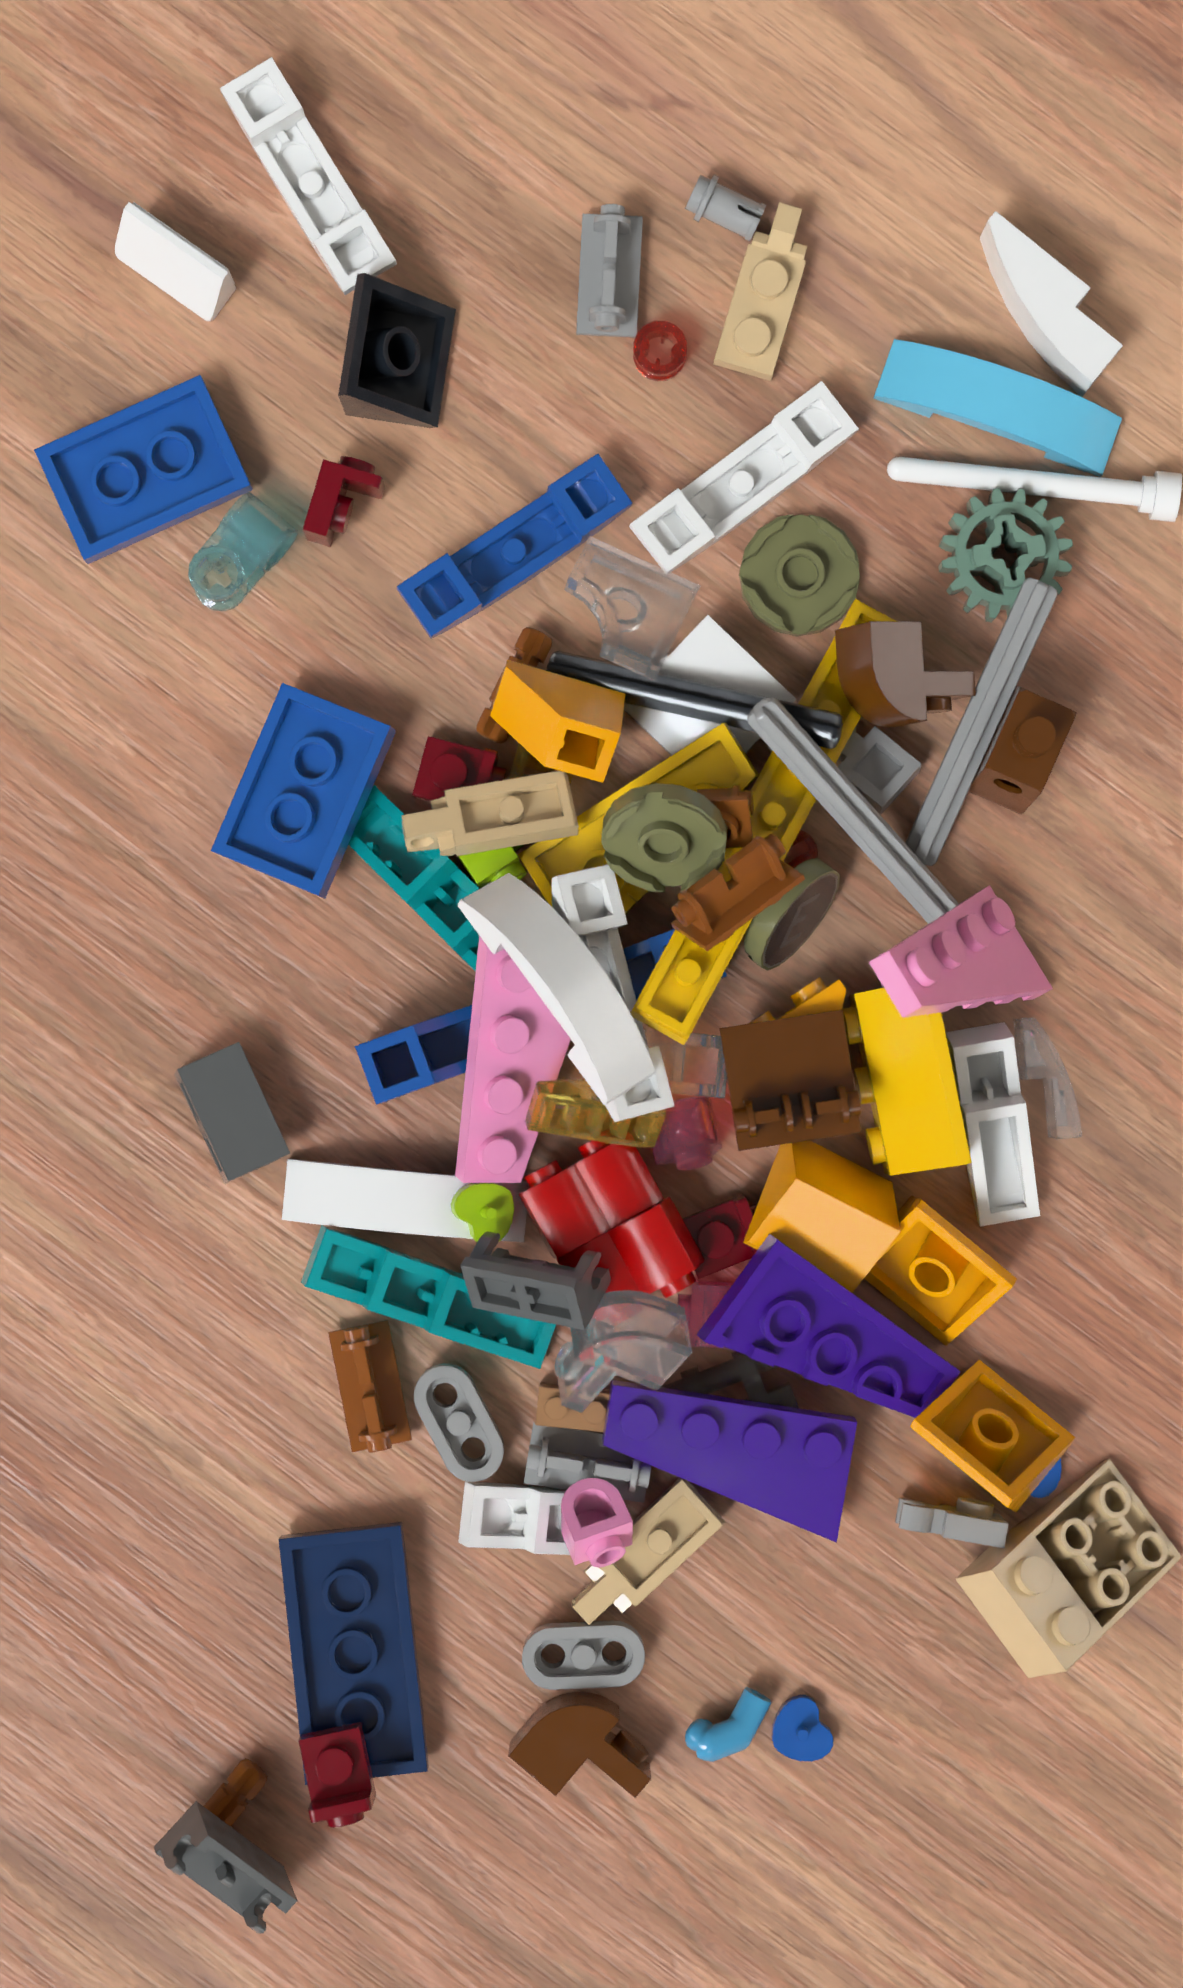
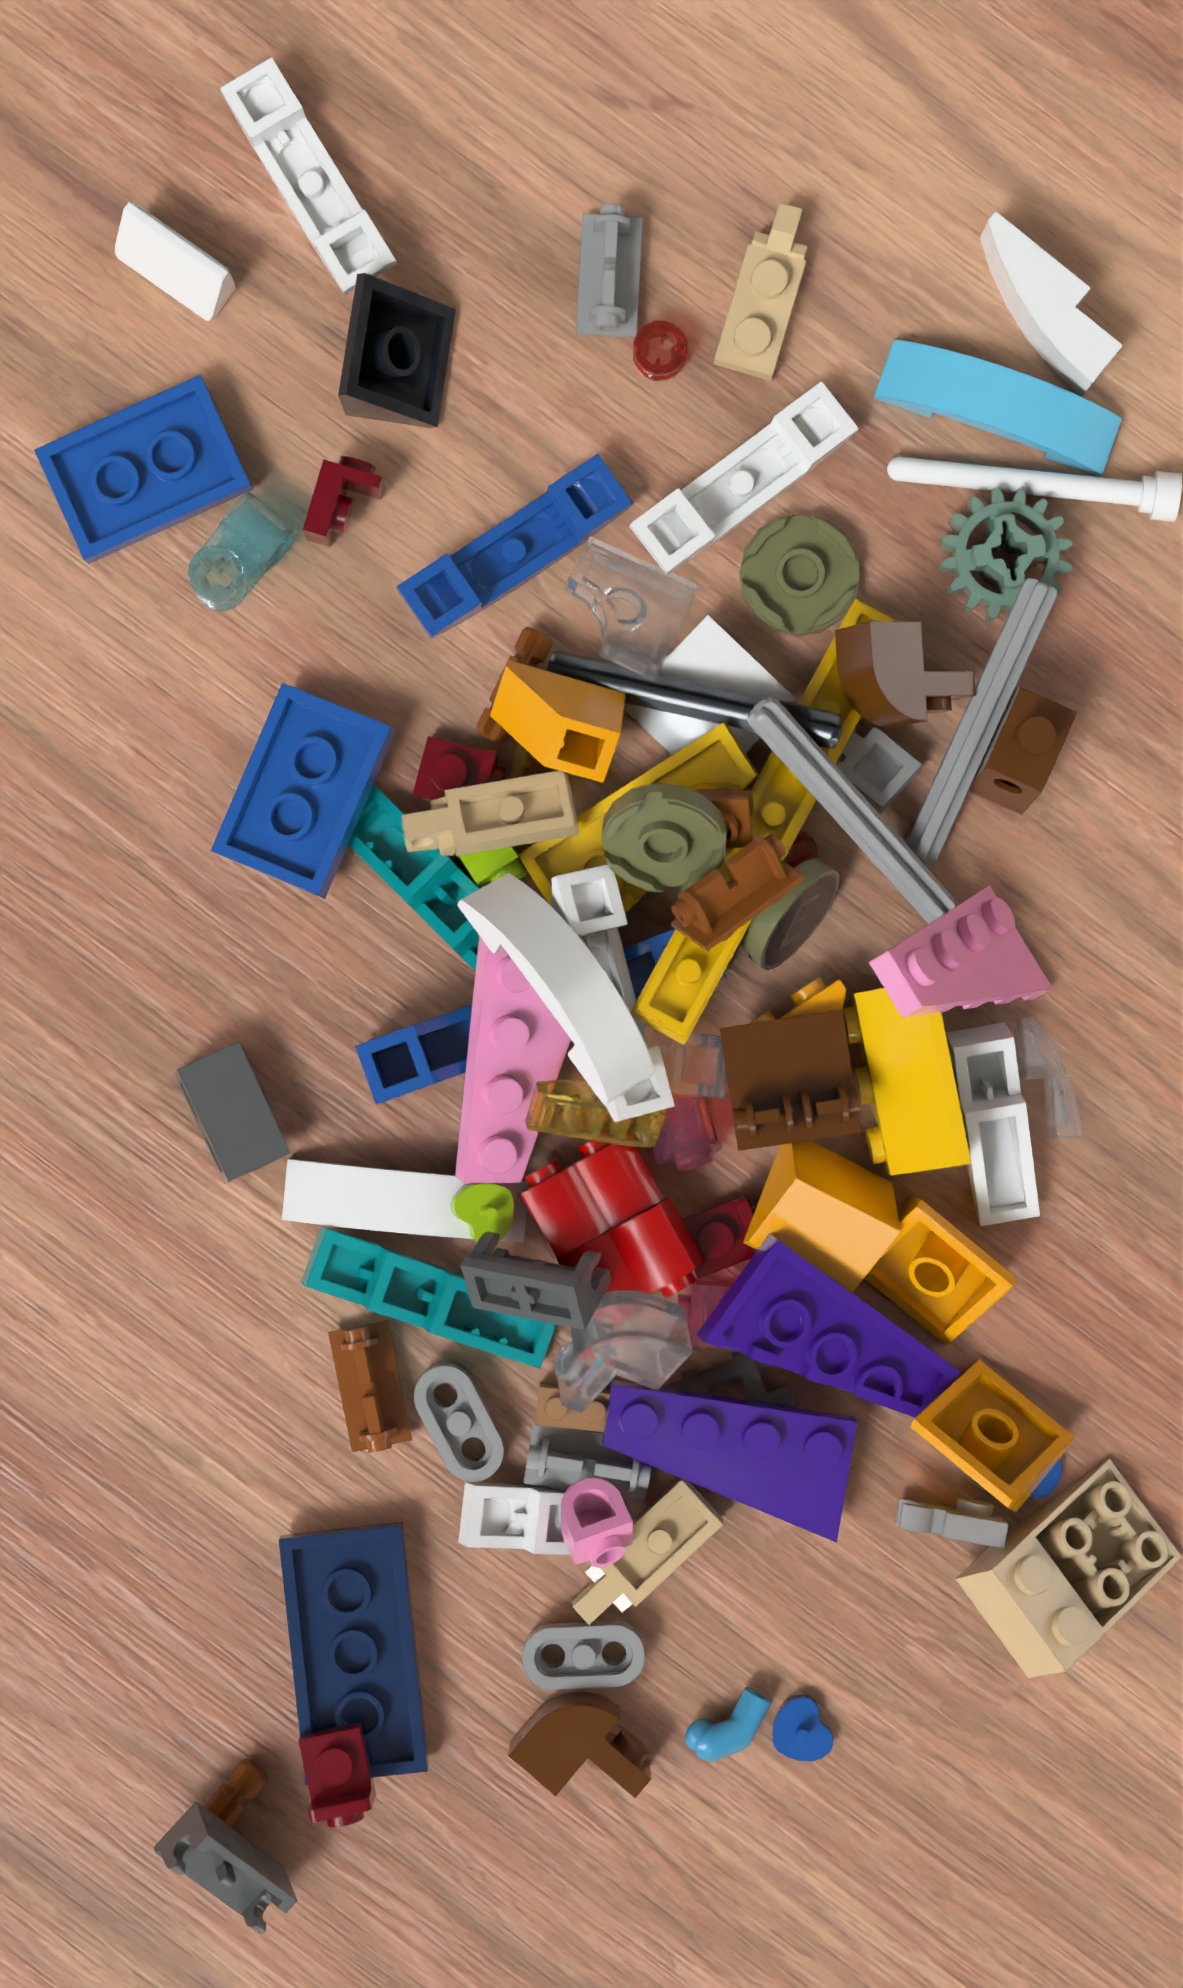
light grey pin [685,174,766,242] -> none

